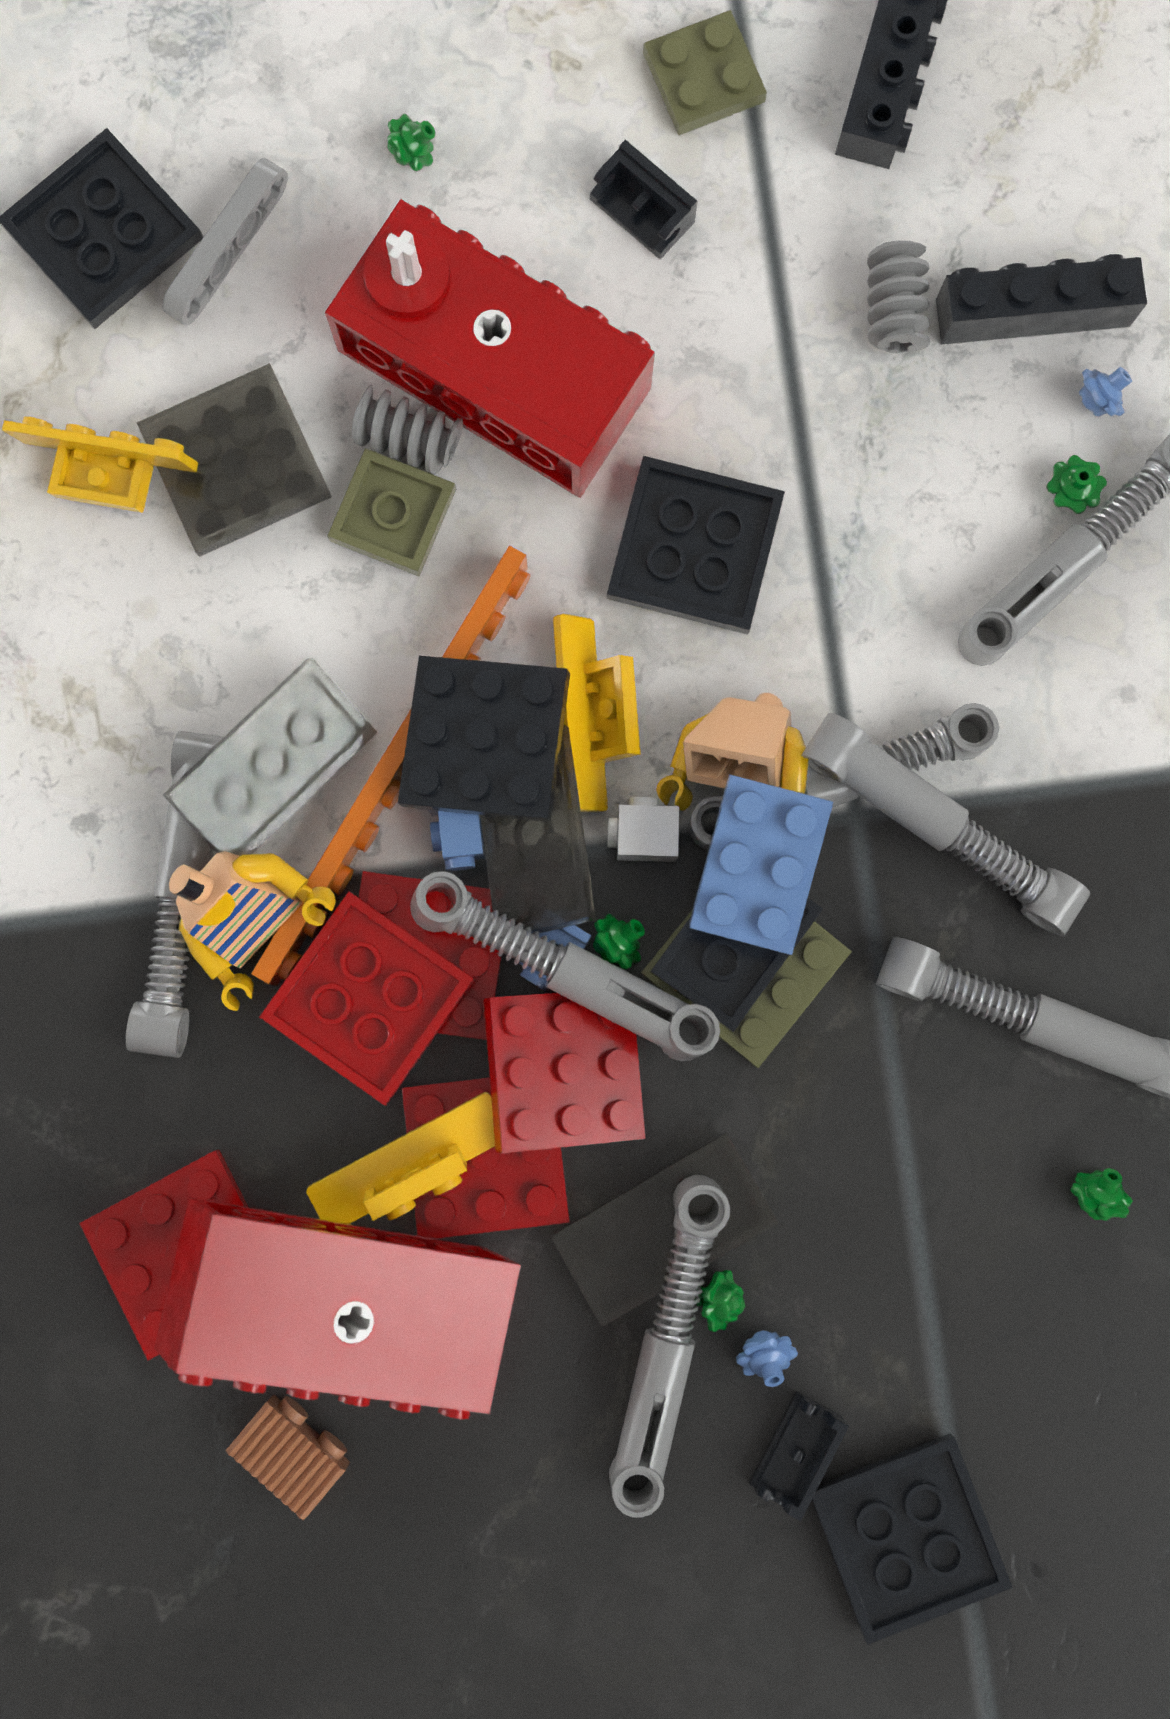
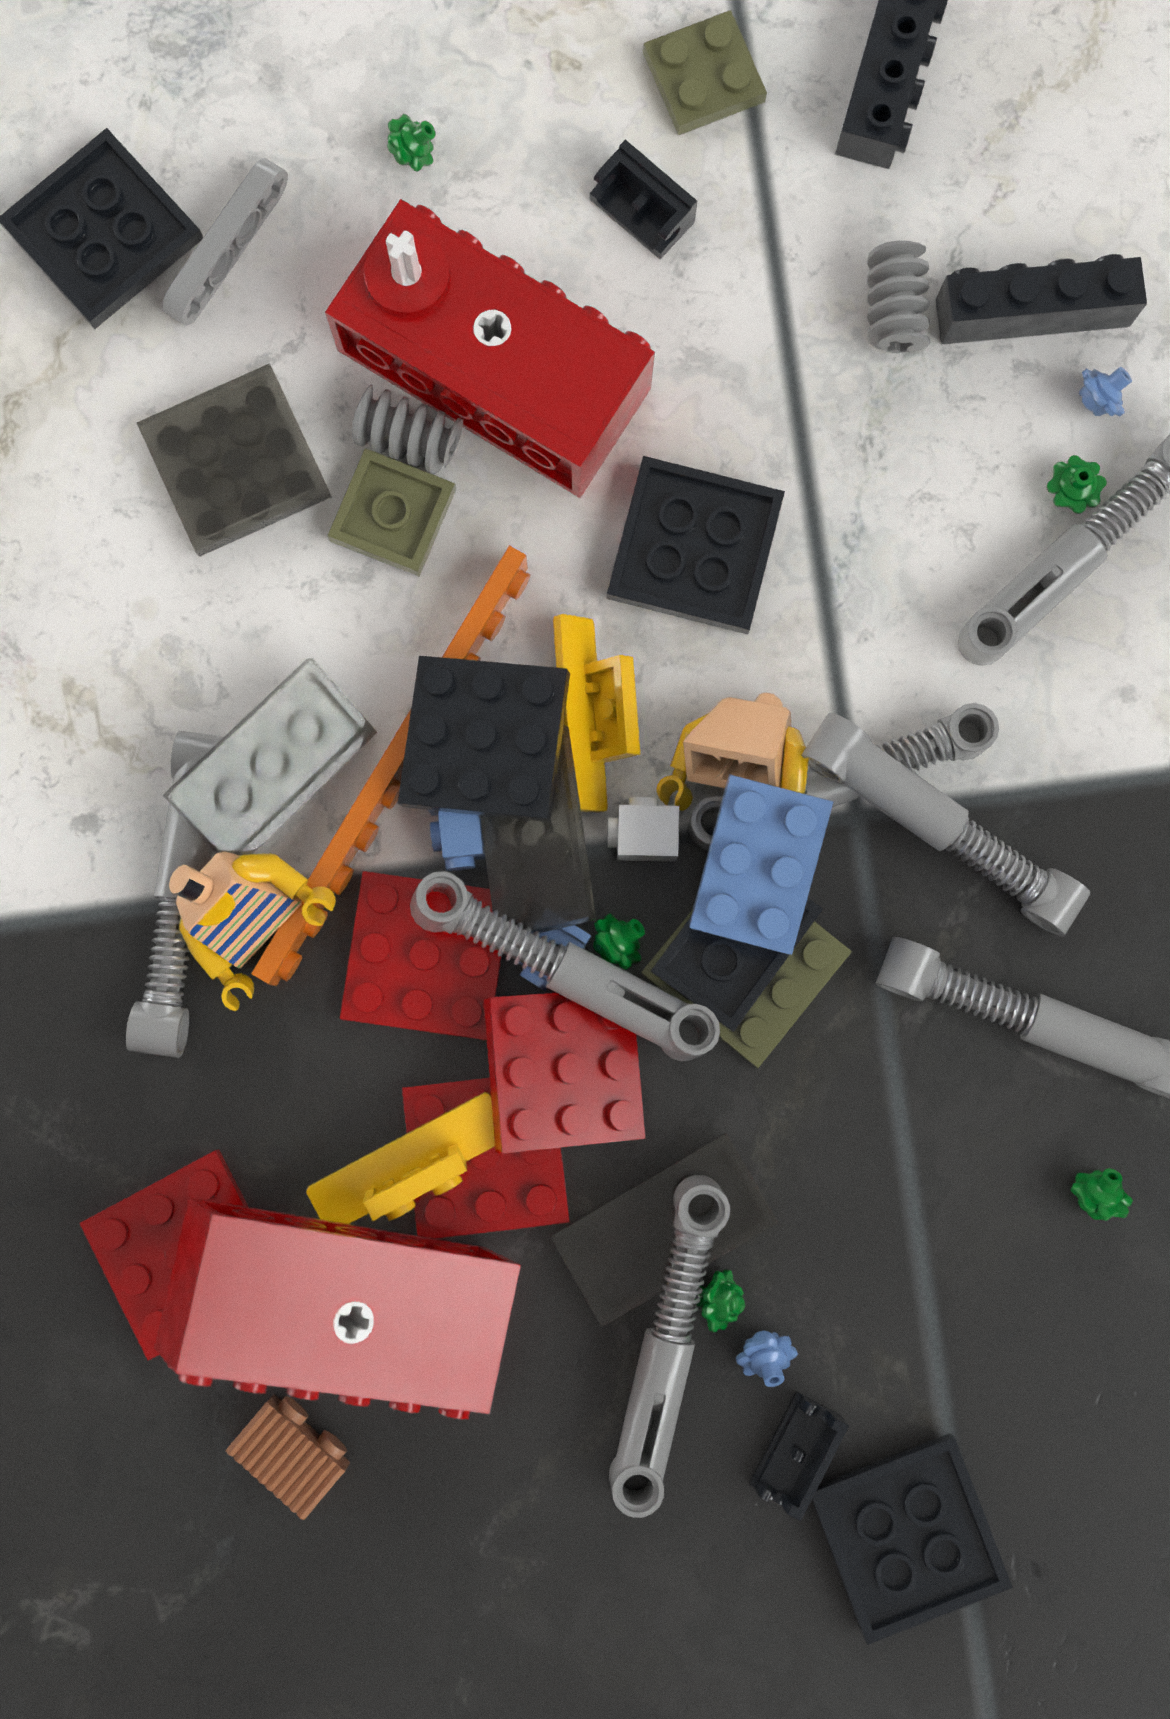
yellow bracket [2,416,198,513] -> none
red plate [260,891,475,1106] -> none

